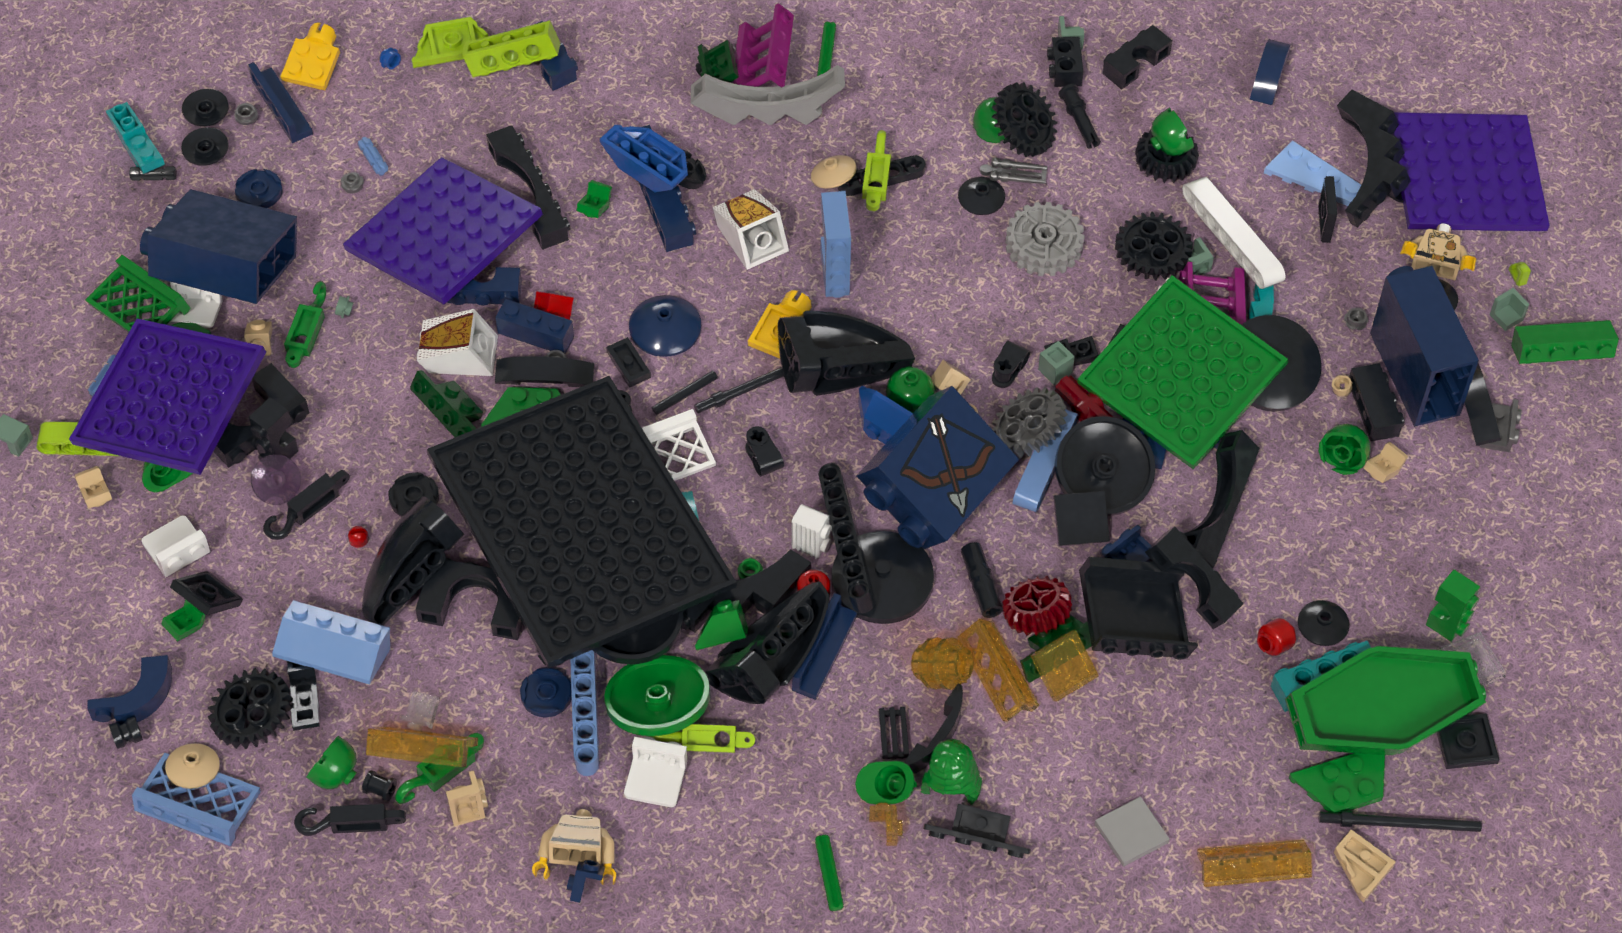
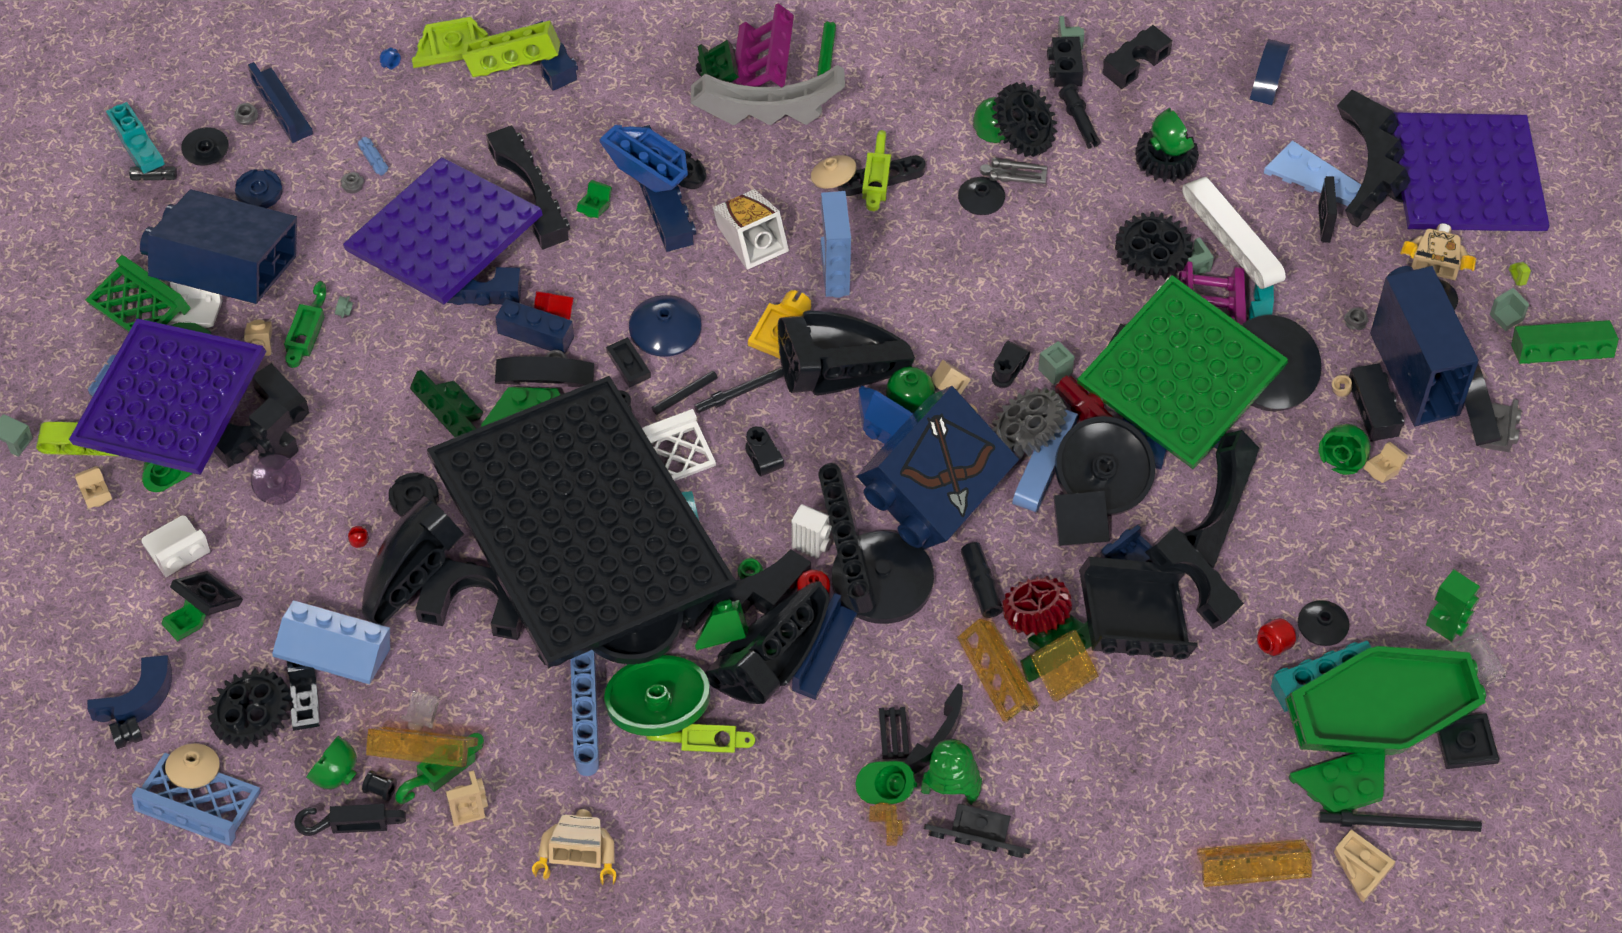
black dish [182,89,229,126] -> none
black piece [263,470,350,540] -> none
yellow plate [280,22,340,90] -> none
white slope [417,309,498,376] -> none
dark blue tile [520,668,572,718] -> none
dark blue bracket [566,860,605,903] -> none
white bracket [624,737,687,807] -> none
green axle [815,834,844,912] -> none
clear yellow piece [911,637,974,690] -> none
light grey piece [1005,202,1084,277] -> none
black slope [1044,336,1099,366] -> none
light grey tile [1094,796,1170,867] -> none

